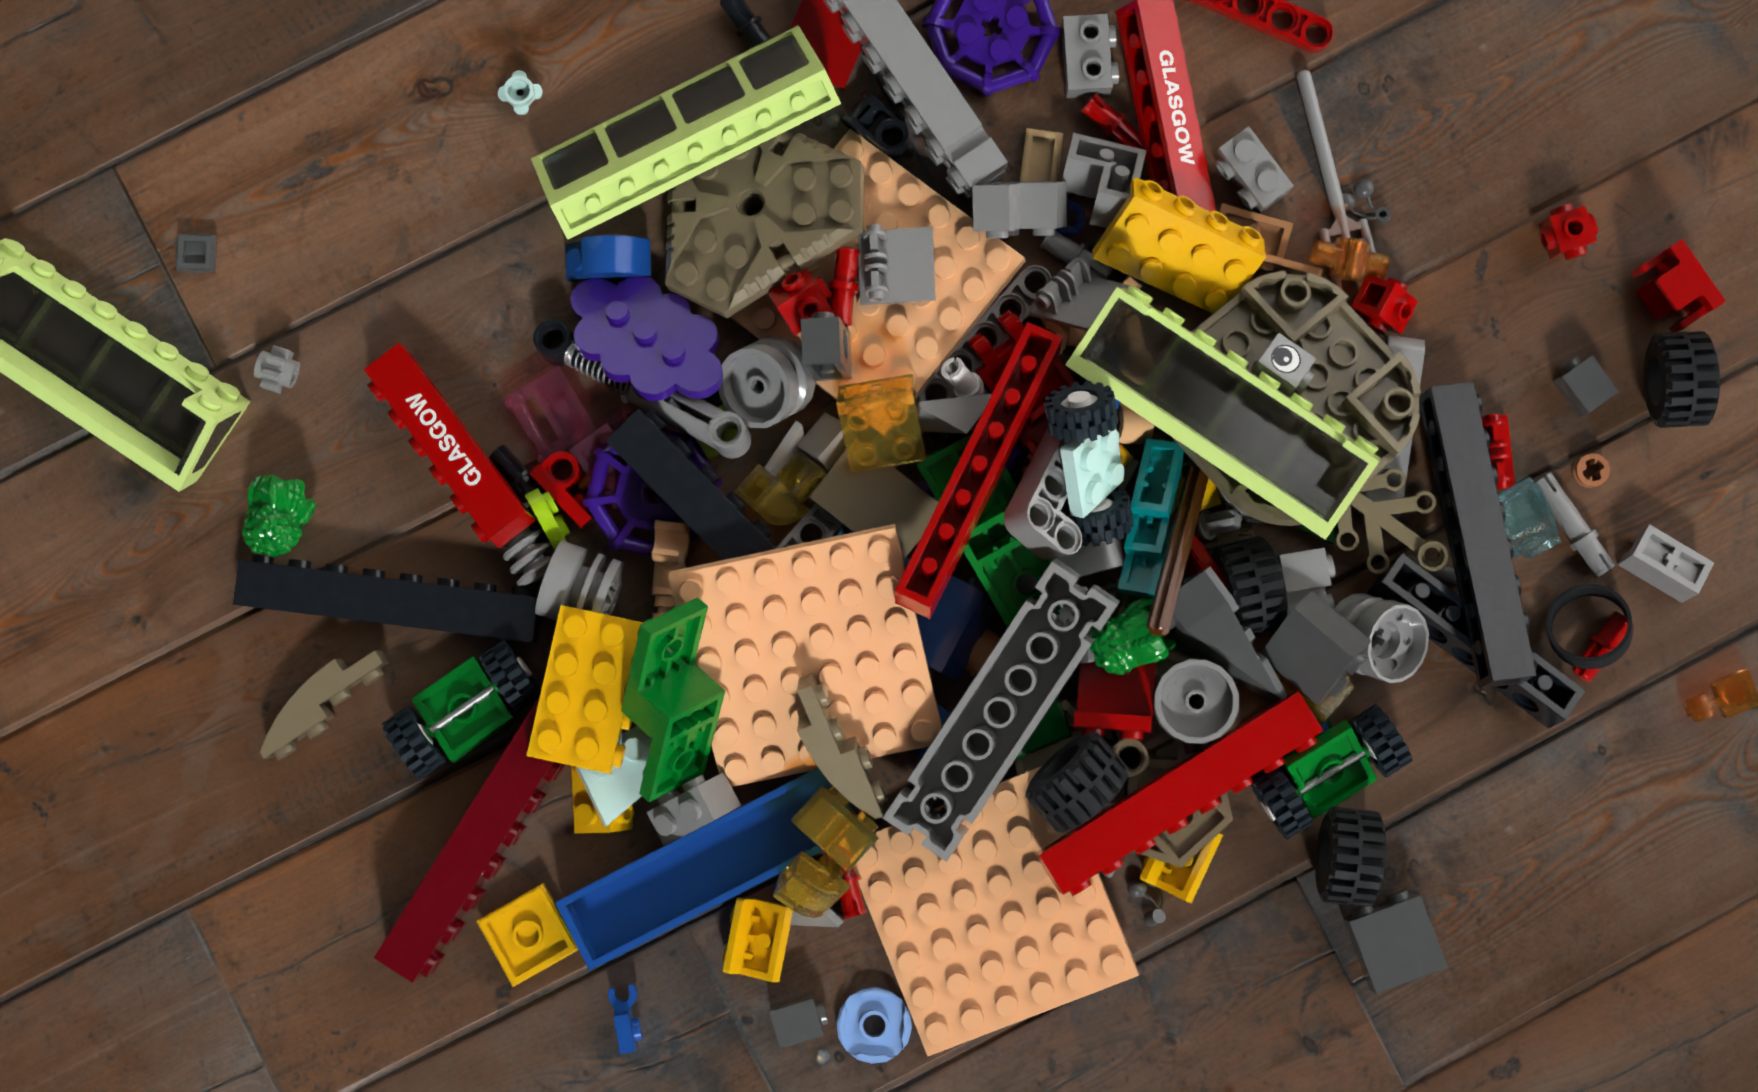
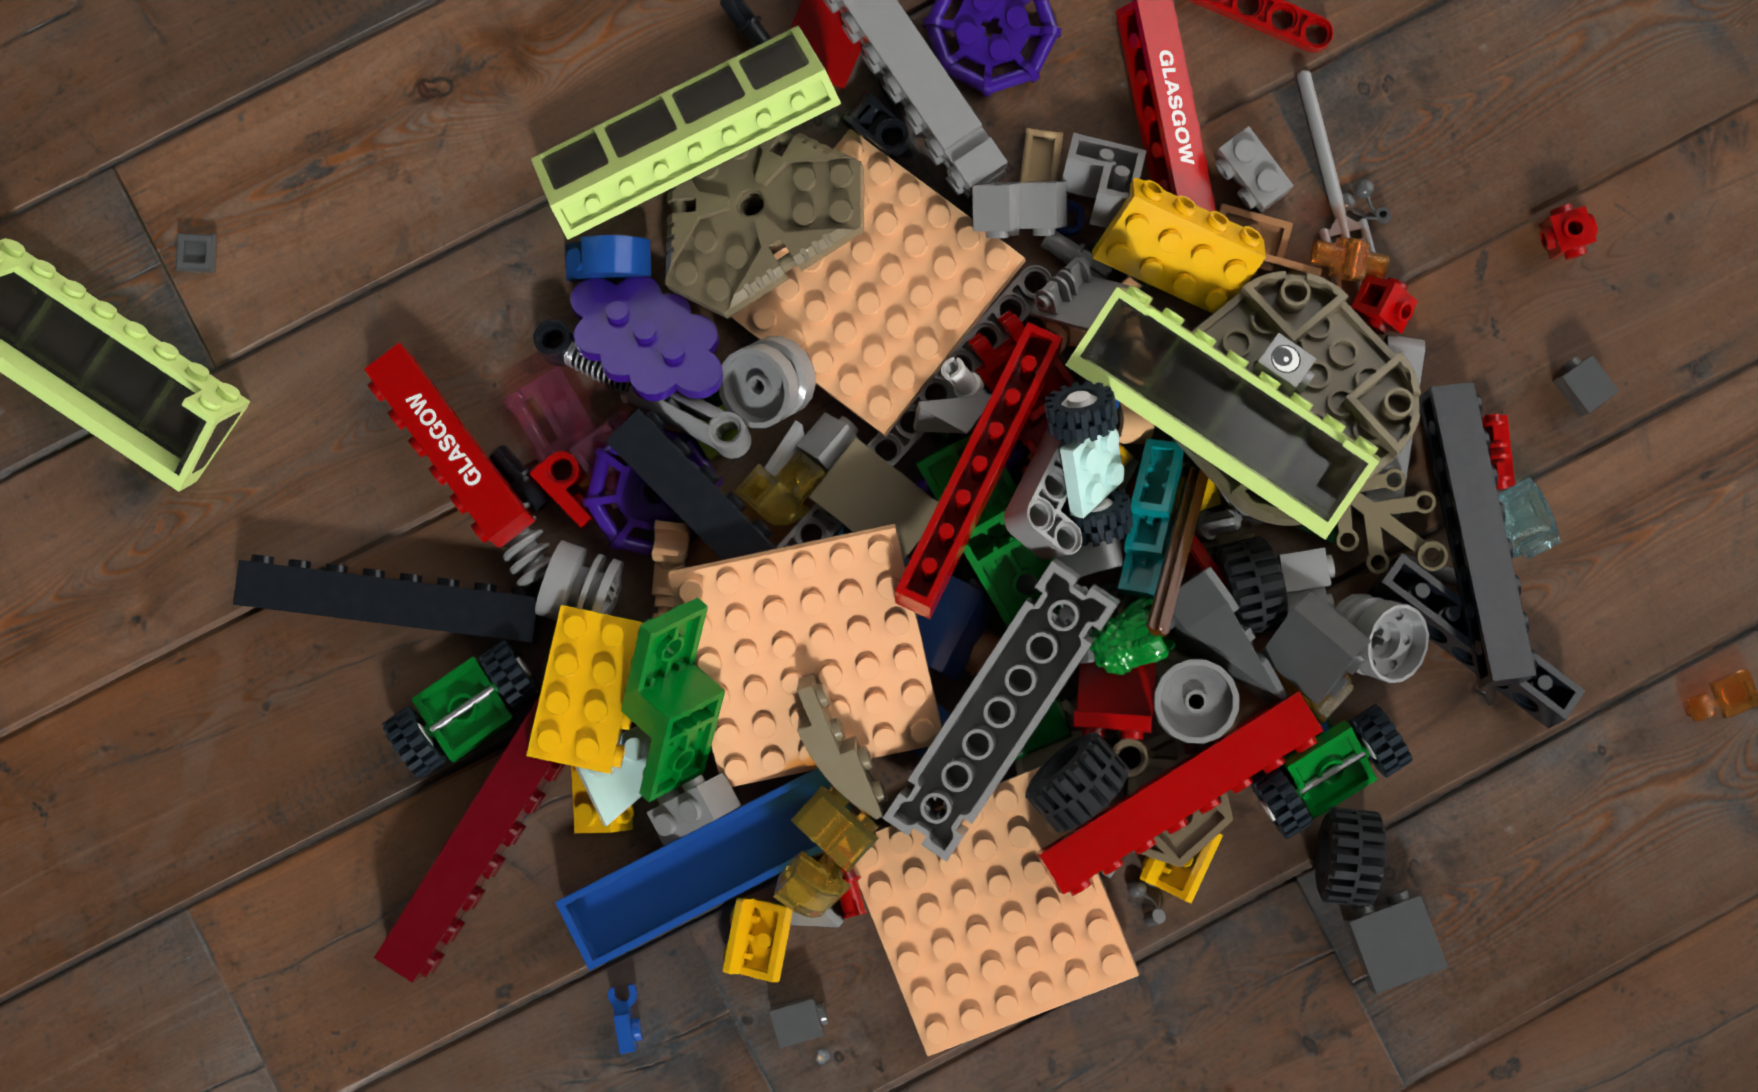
green hair [242,474,316,557] -> none
light grey gear [254,345,300,394] -> none
dark tan slope [259,650,390,761] -> none
yellow plate [476,883,579,987] -> none
light aqua plate [498,70,543,115] -> none
lime plate [525,488,571,550] -> none
red brick [768,268,833,336] -> none
dark grey brick [801,312,852,381] -> none
red pin [829,247,860,327] -> none
clear yellow bracket [836,374,926,472] -> none
light blue tile [836,986,912,1064] -> none
light grey hinge [858,224,936,306] -> none
light grey brick [1061,14,1119,98] -> none
red axle [1081,93,1144,150] -> none
light grey pin [1531,472,1617,578] -> none
black tyre [1546,584,1633,669] -> none
nougat bush [1572,453,1610,488] -> none
red axle [1572,611,1634,682] -> none
light grey hinge [1617,524,1714,603] -> none
red panel [1630,239,1726,333] -> none
black tyre [1643,331,1720,428] -> none

